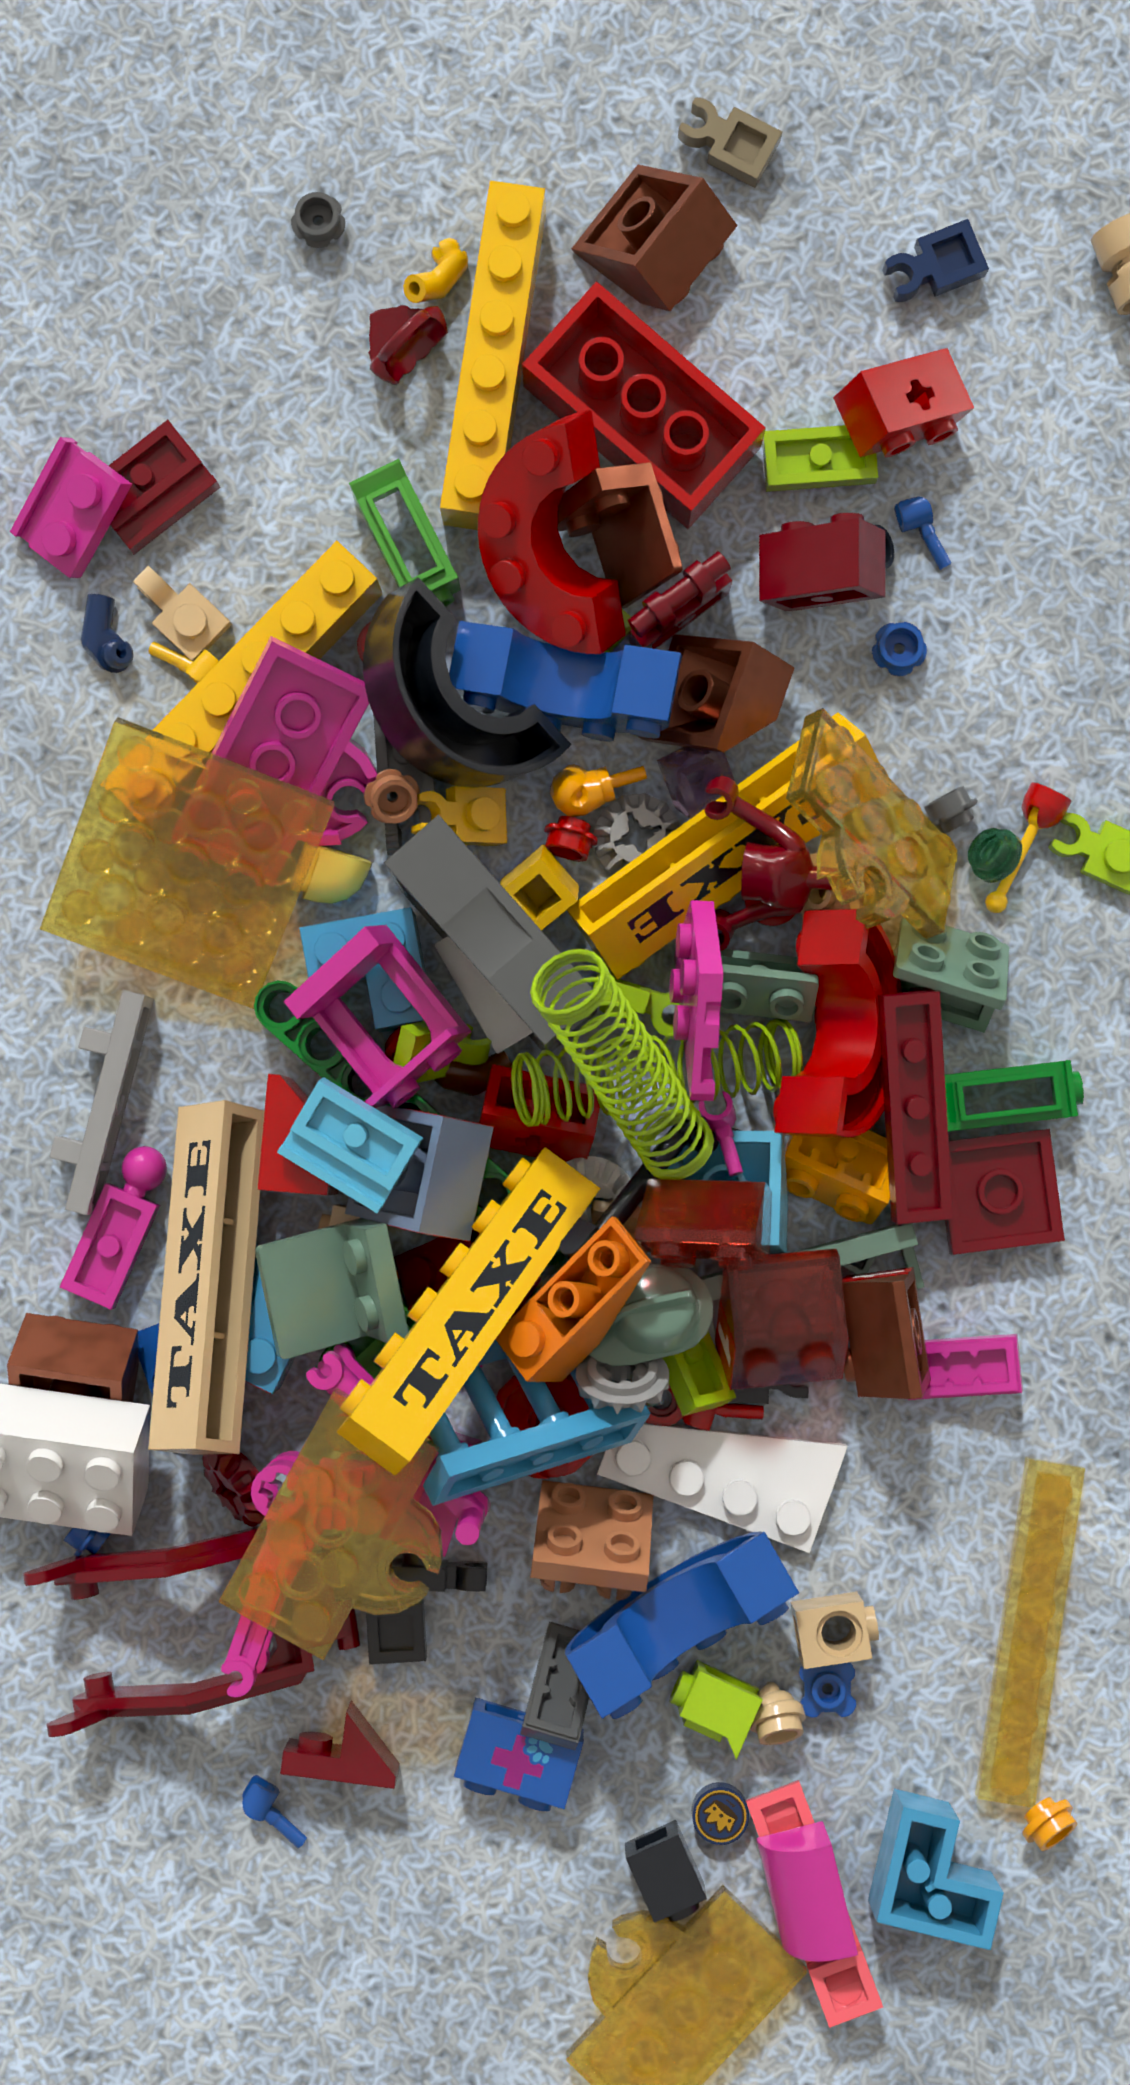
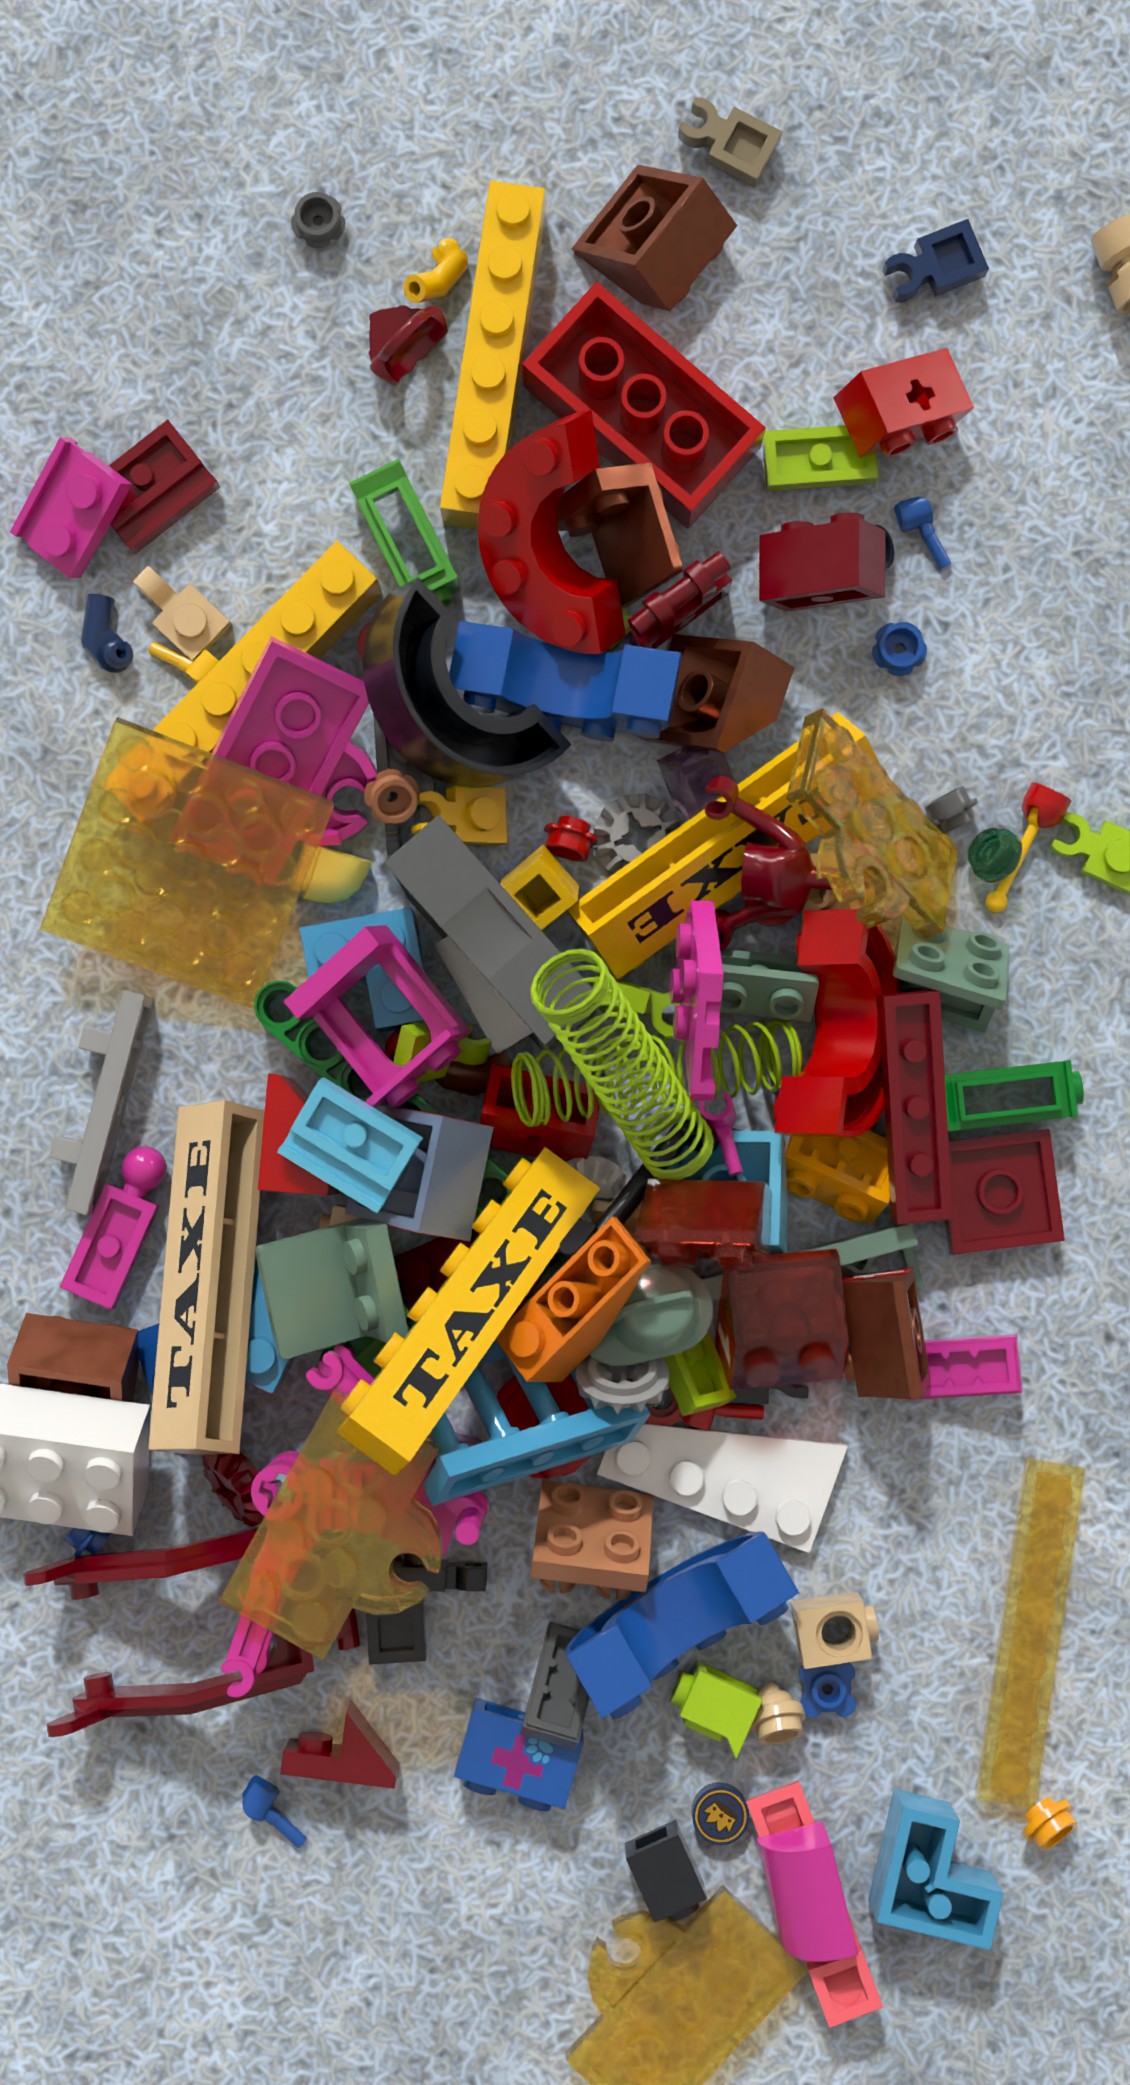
light orange piece [550,764,647,817] -> none

